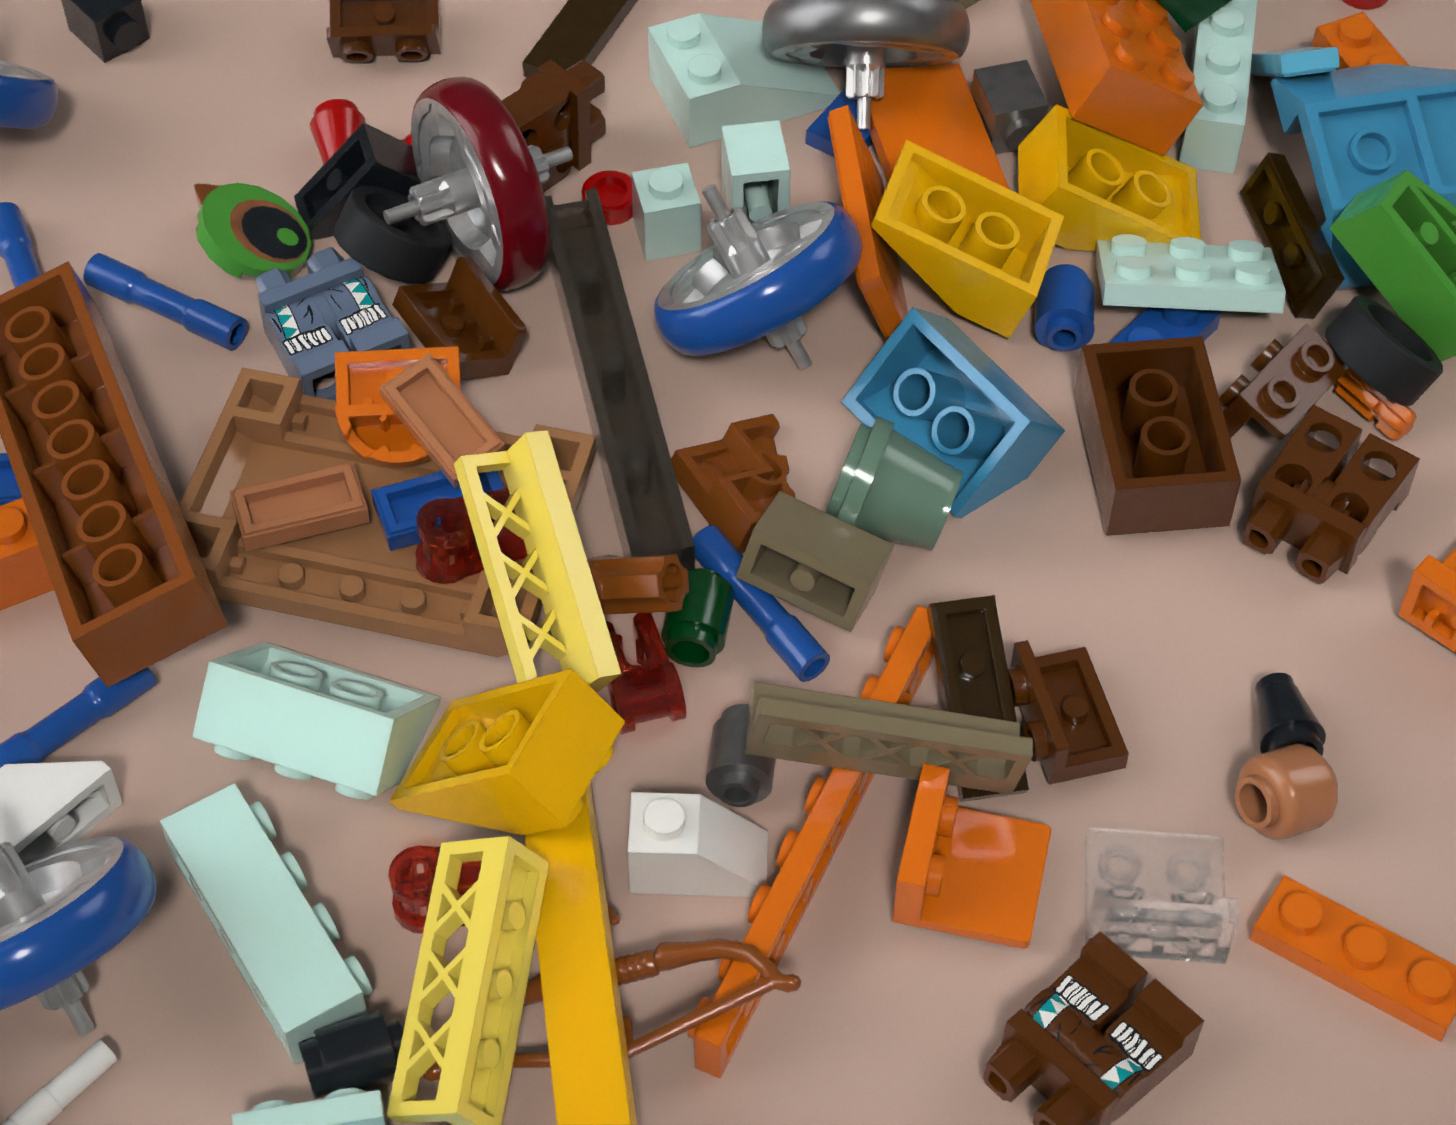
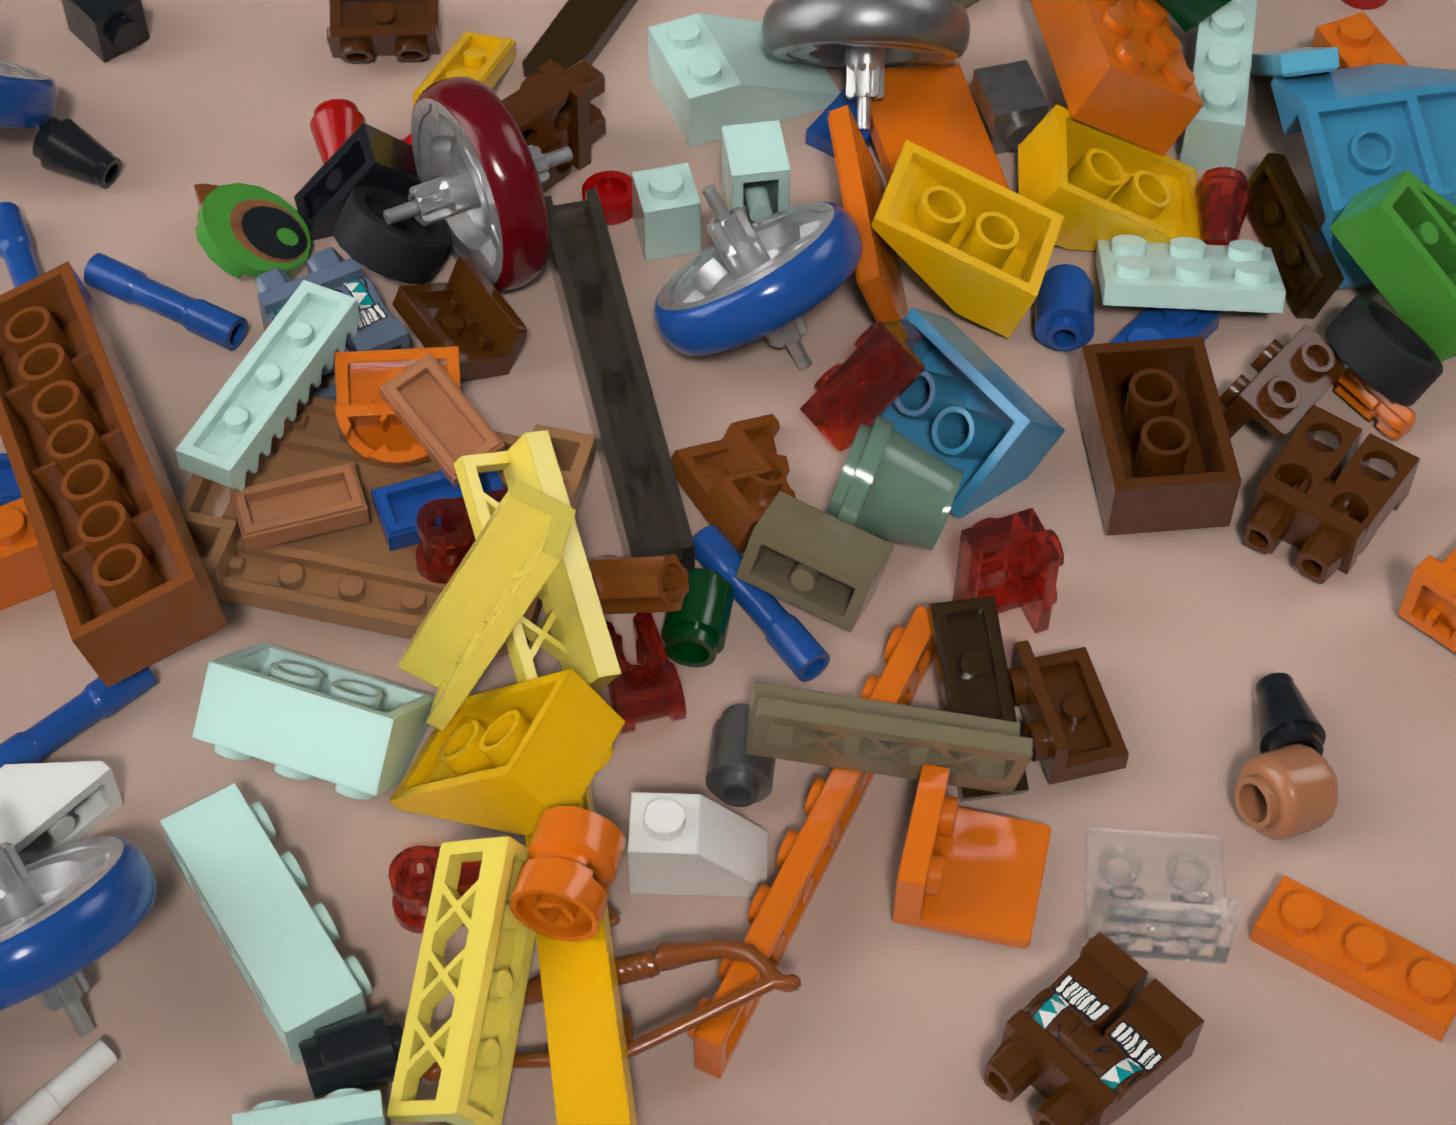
none -> black cone [32,117,122,189]
none -> light aqua gear [175,280,360,492]
none -> light yellow fence [397,478,576,731]
none -> yellow tile [413,31,516,107]
none -> orange wheel [510,806,626,942]
none -> clear red bracket [800,319,925,451]
none -> clear red bracket [952,507,1064,633]
none -> clear red cone [1195,167,1252,246]

